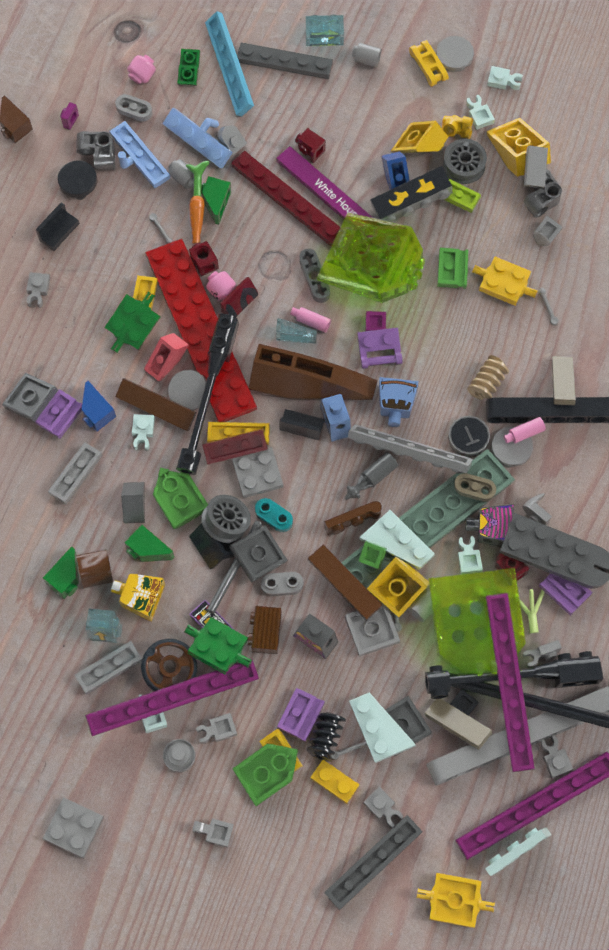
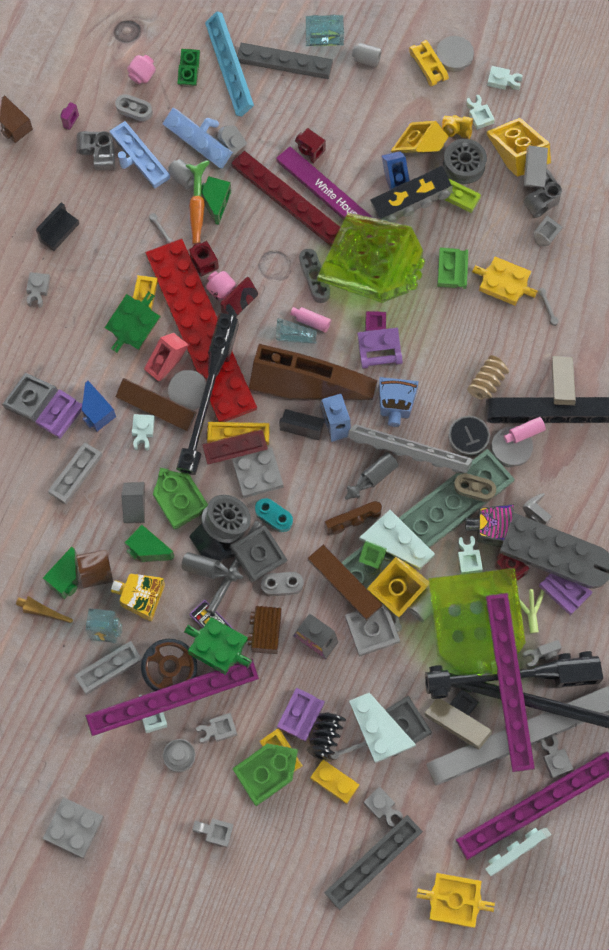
black tile [58,160,98,200] -> none
none -> pearl gold piece [16,596,73,623]
none -> dark grey wheel [181,552,243,582]

